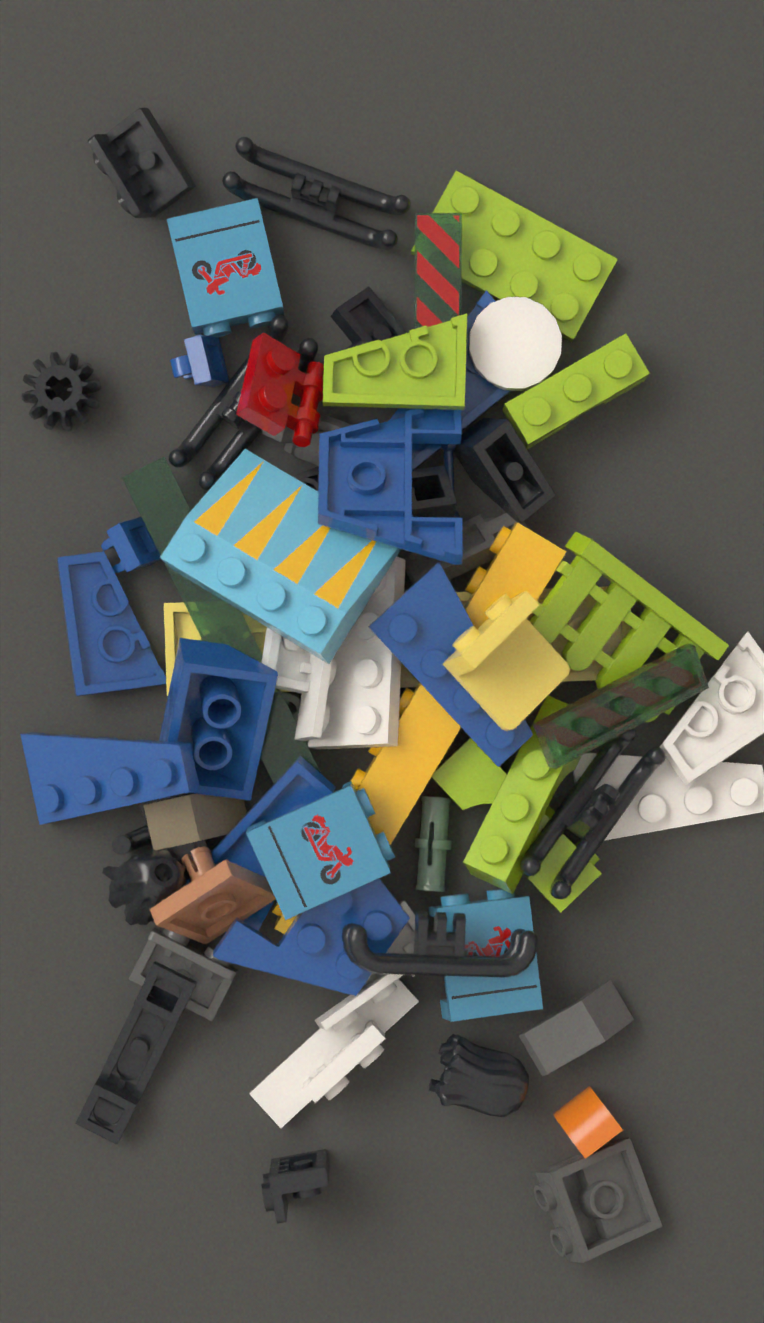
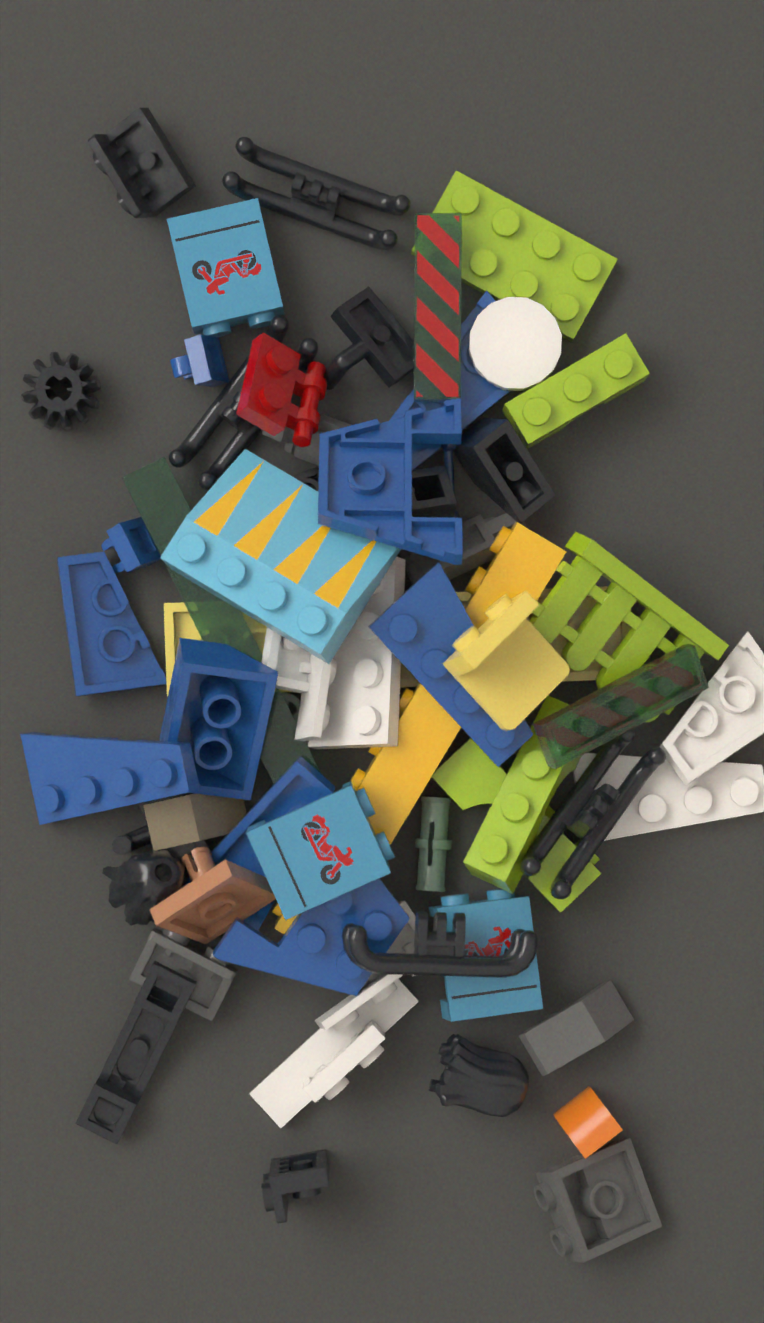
lime wing [323,314,467,410] -> none

